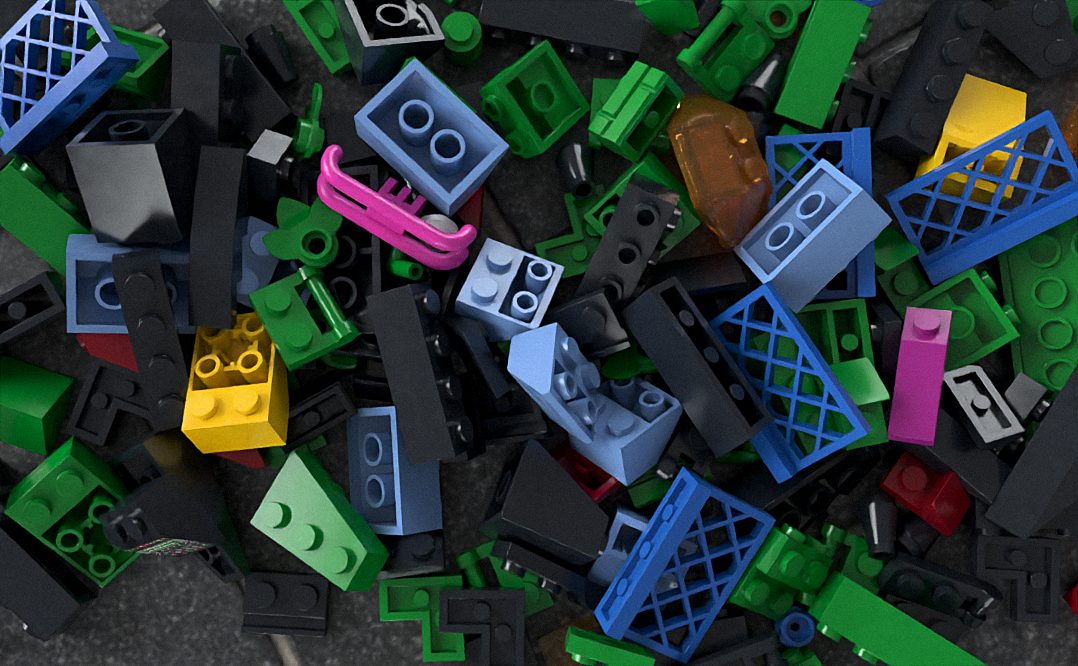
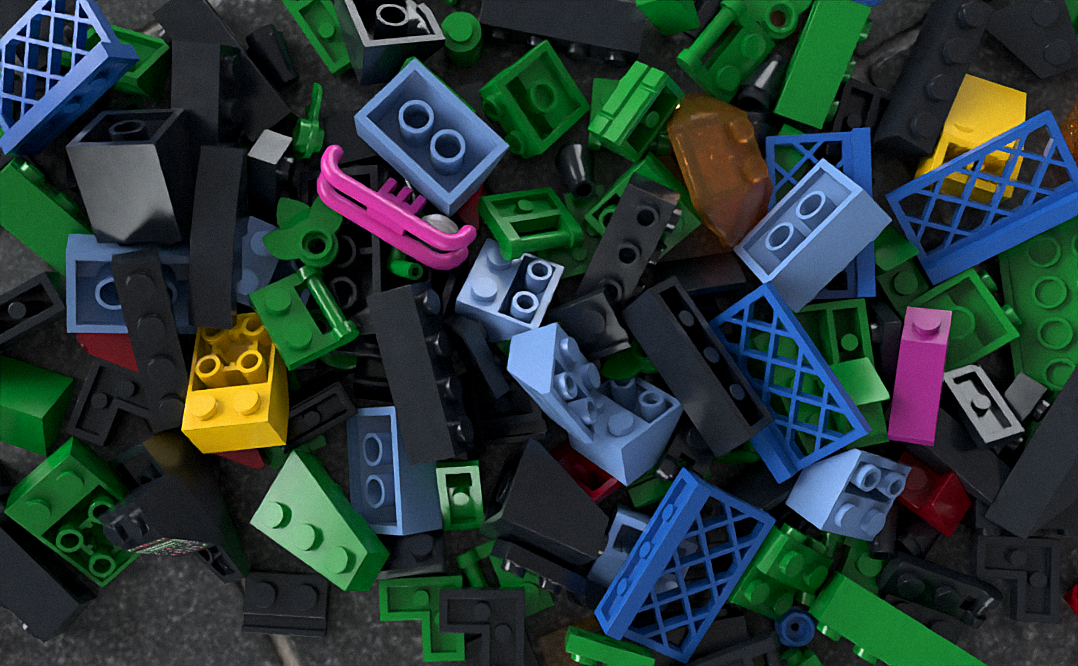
none -> green slope [436,460,485,531]
none -> green plate [476,187,584,261]
none -> medium blue slope [785,448,912,541]

